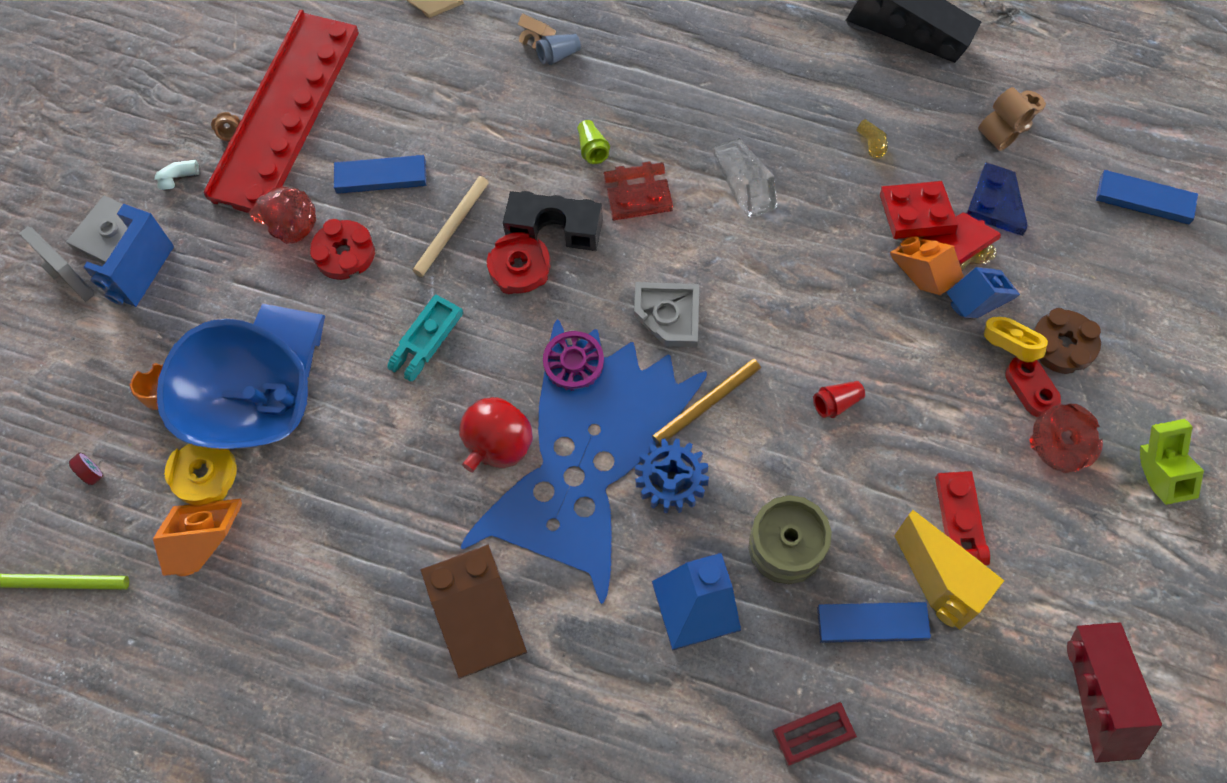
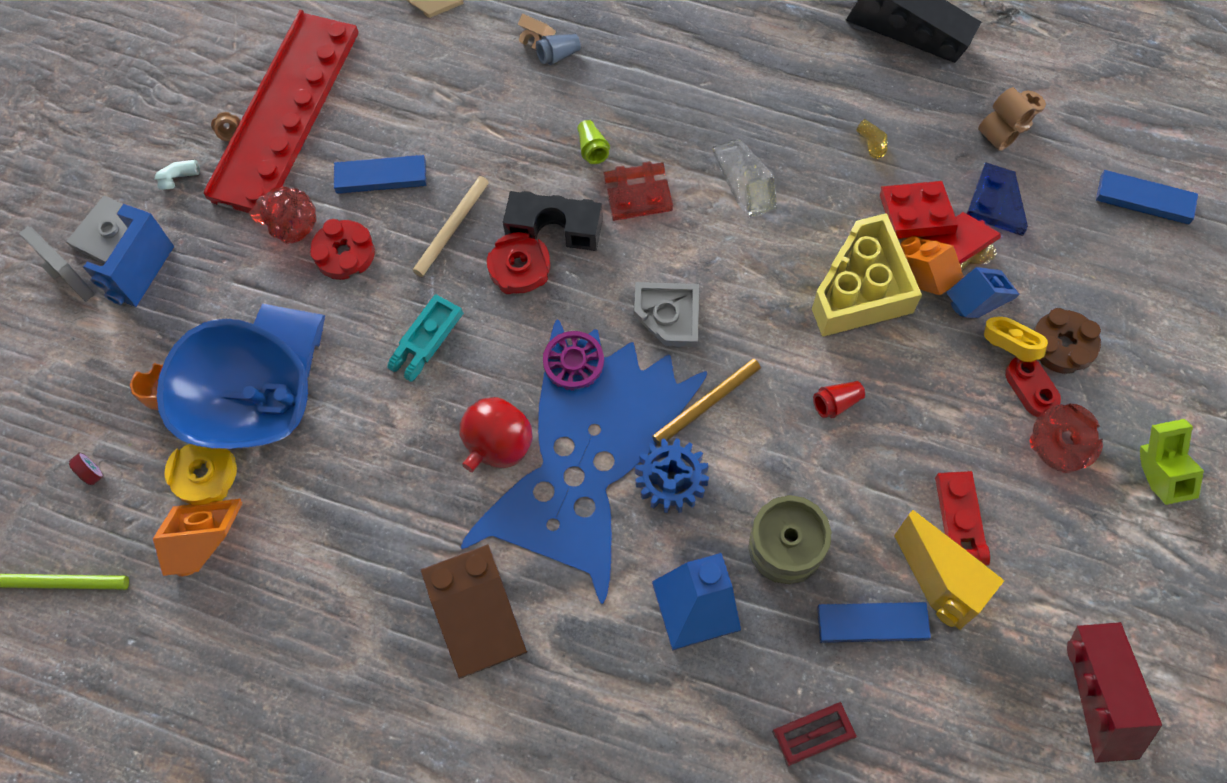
none -> light yellow brick [812,213,922,337]

